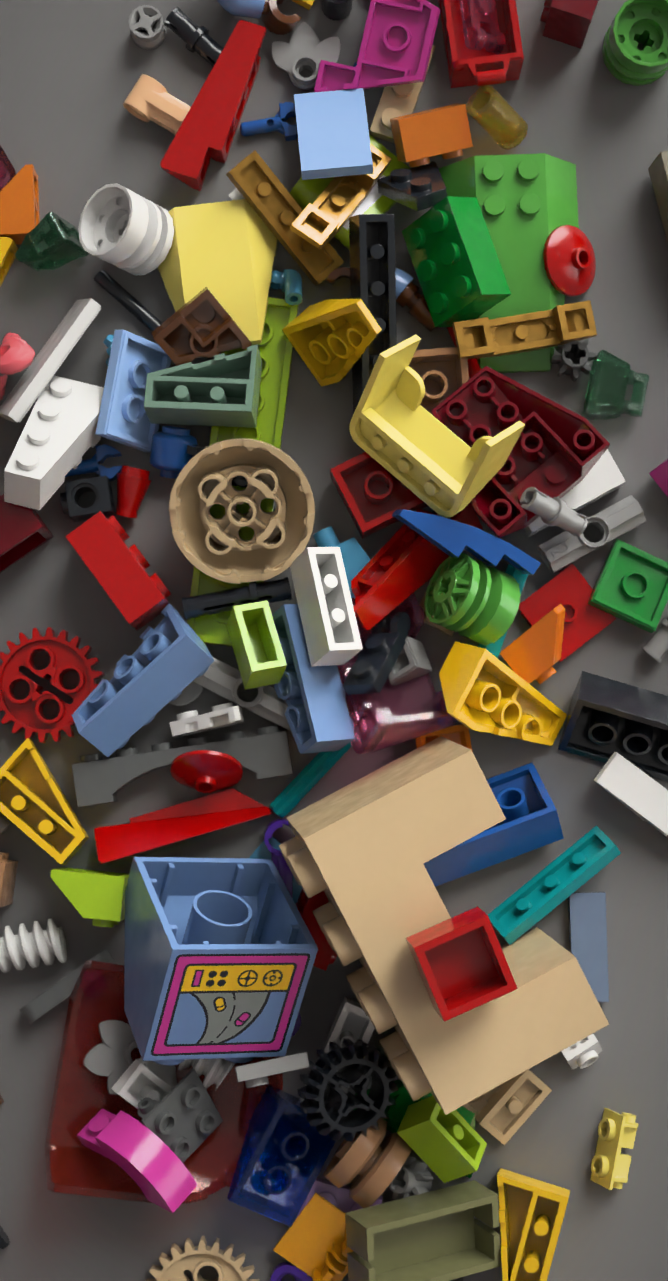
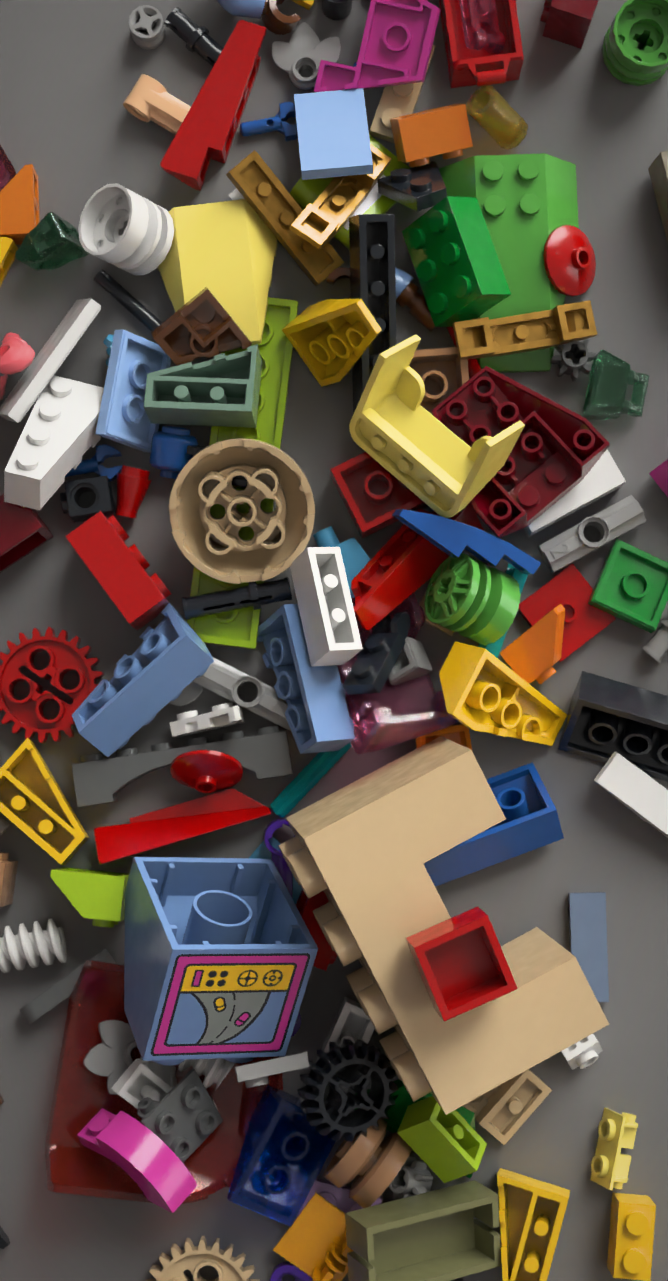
lime piece [226,600,287,690] -> none
dark azure arm [271,269,302,305] -> none
teal plate [488,825,621,945] -> none
light grey pin [520,487,588,536] -> none
none -> yellow brick [607,1192,656,1281]

